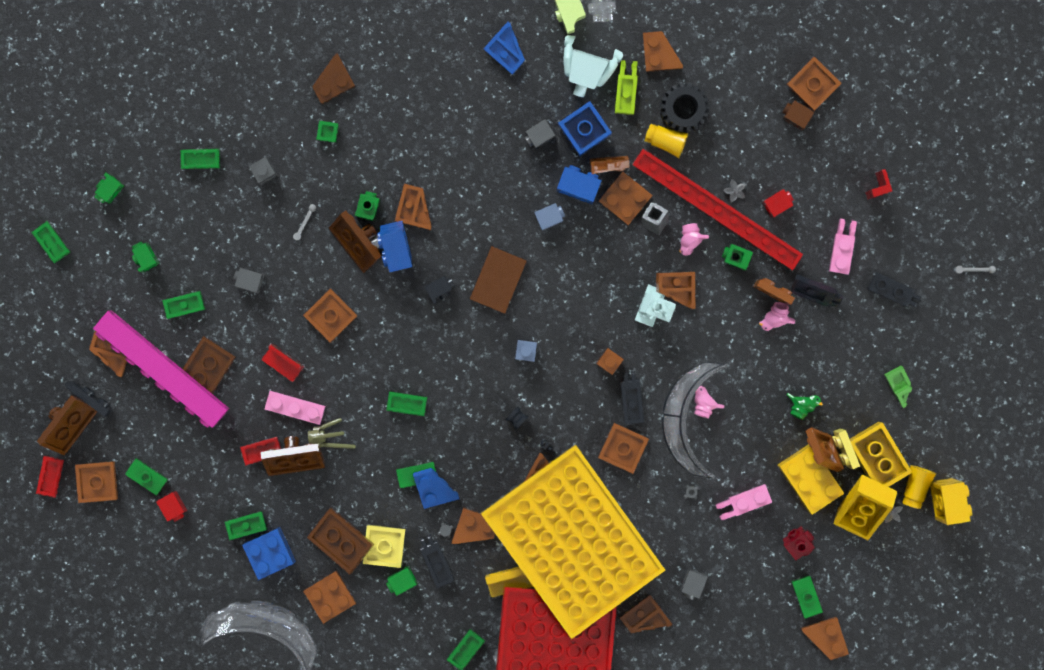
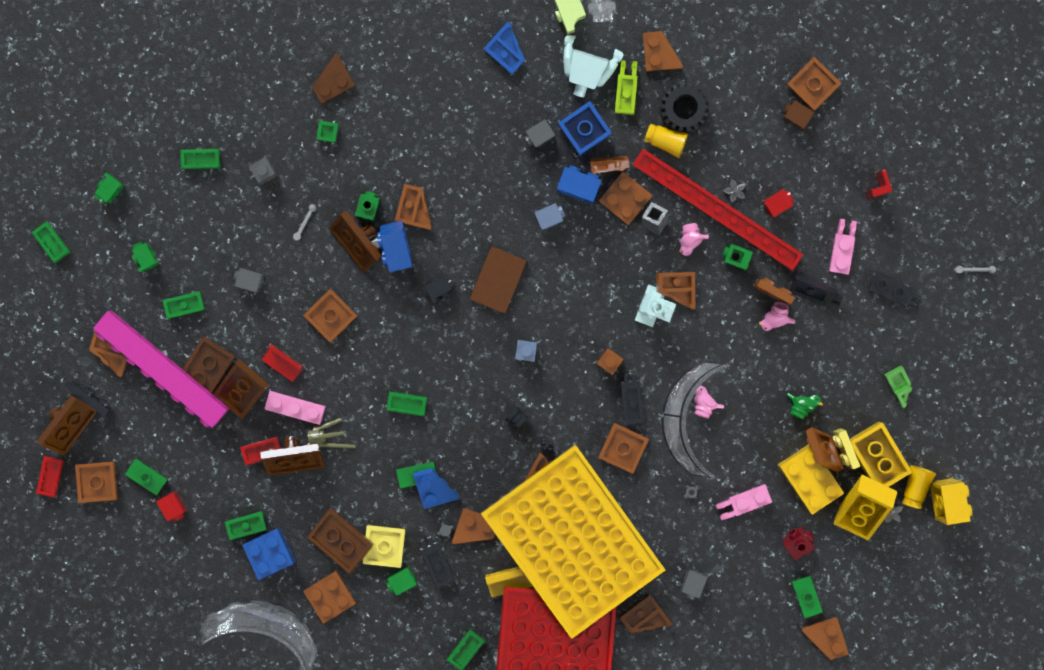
none -> reddish brown plate [213,359,269,420]

